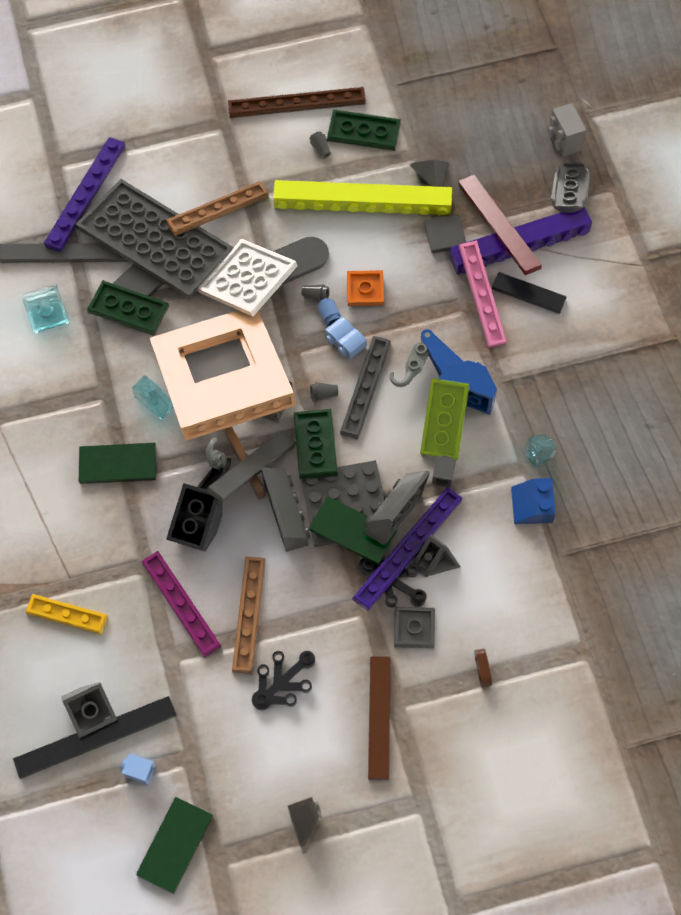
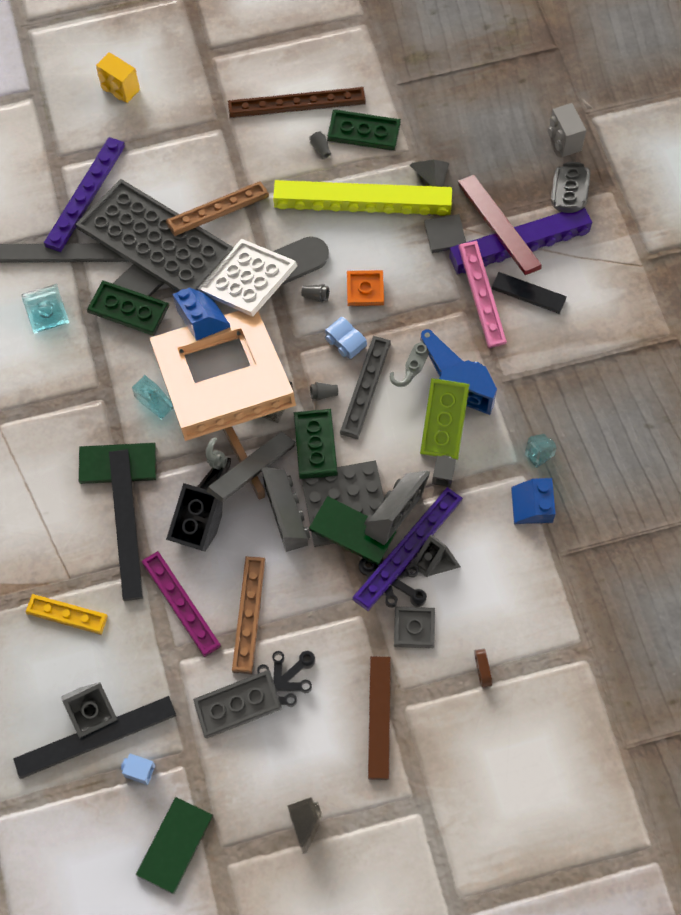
medium blue brick [317,298,341,326] -> none
none -> yellow brick [96,52,140,103]
none -> black tile [109,449,143,601]
none -> blue slope [172,288,231,341]
none -> dark grey tile [193,670,282,739]

